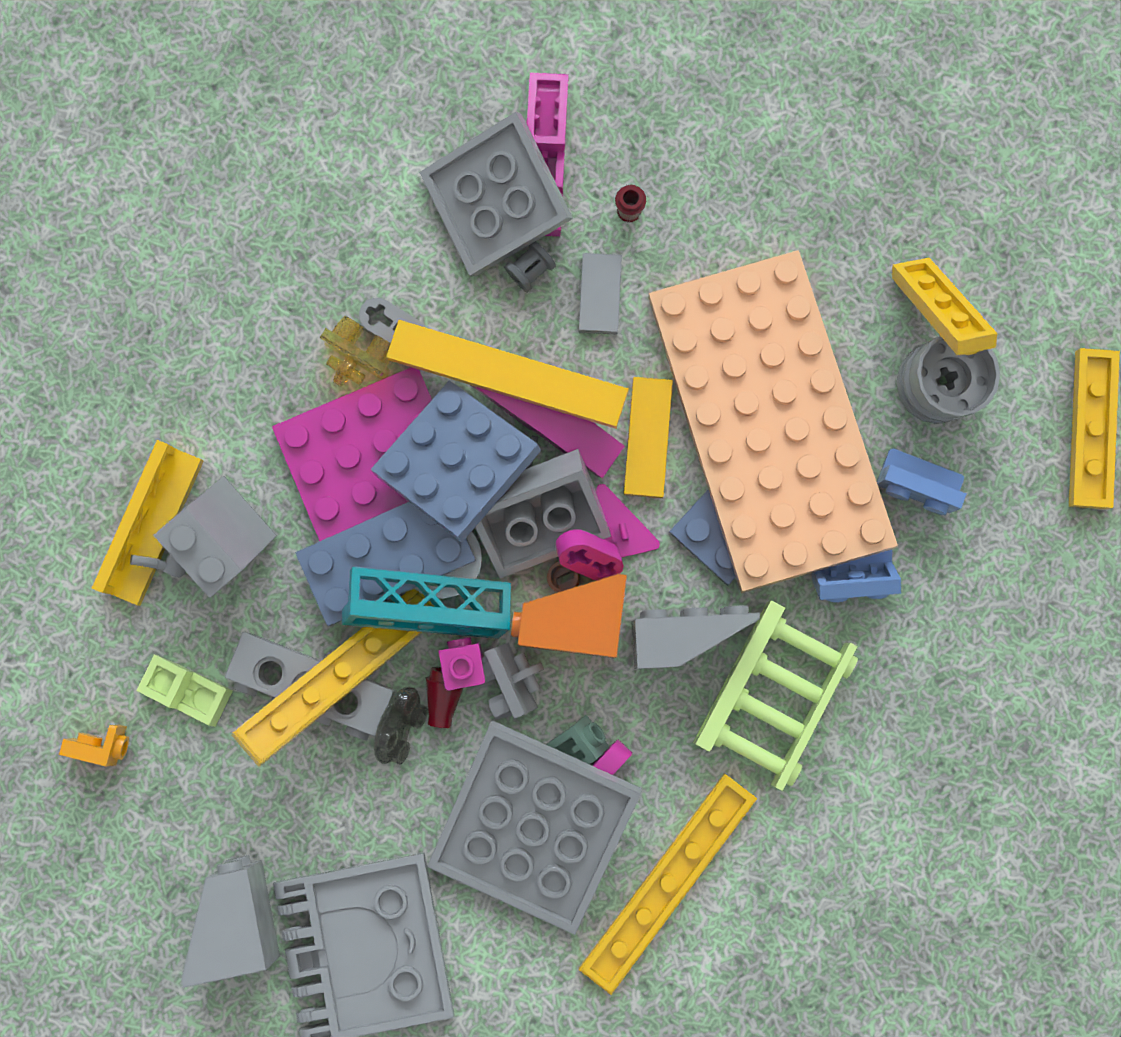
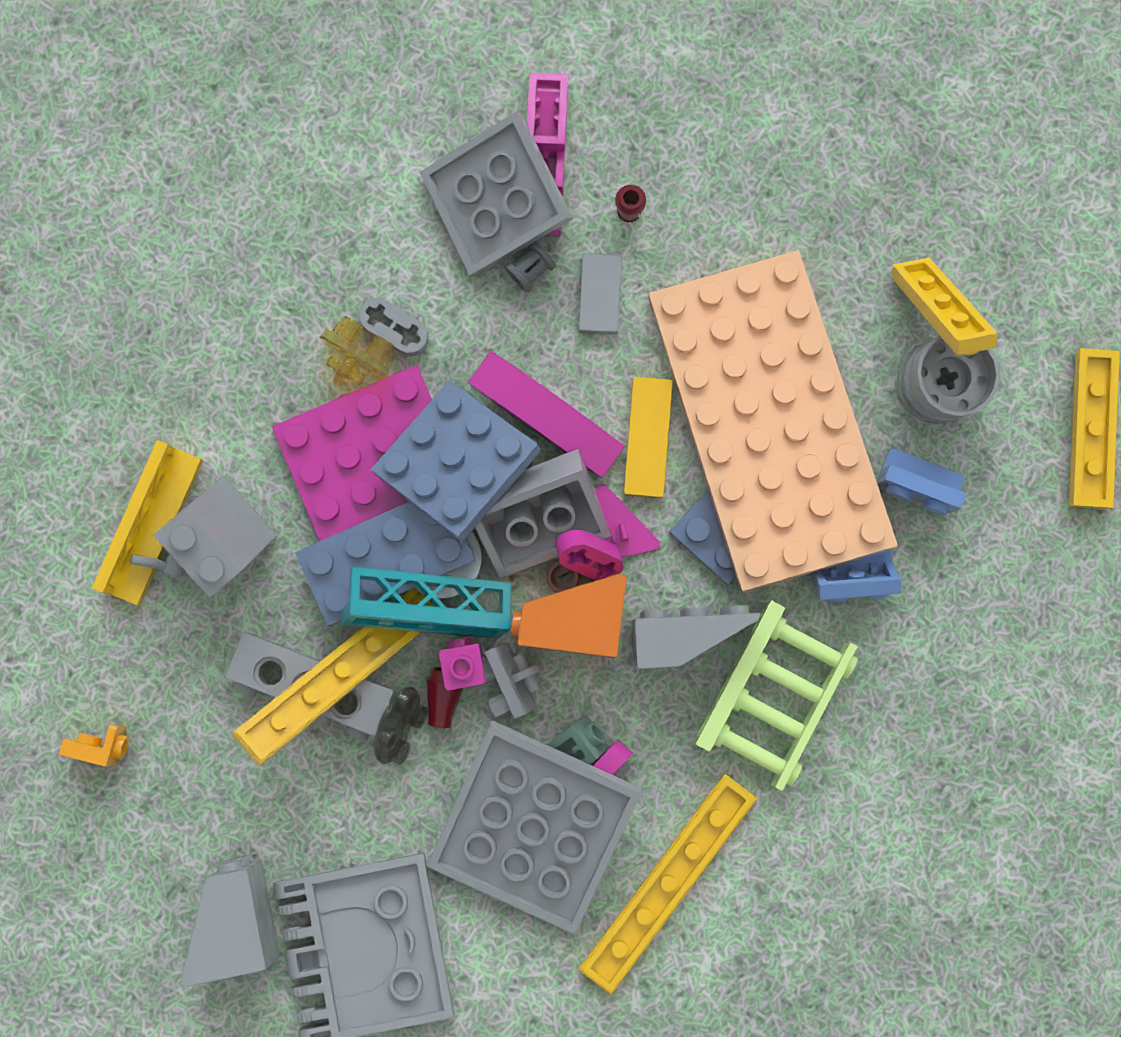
yellowish green slope [136,654,233,727] -> none
yellow tile [386,320,628,429] -> none

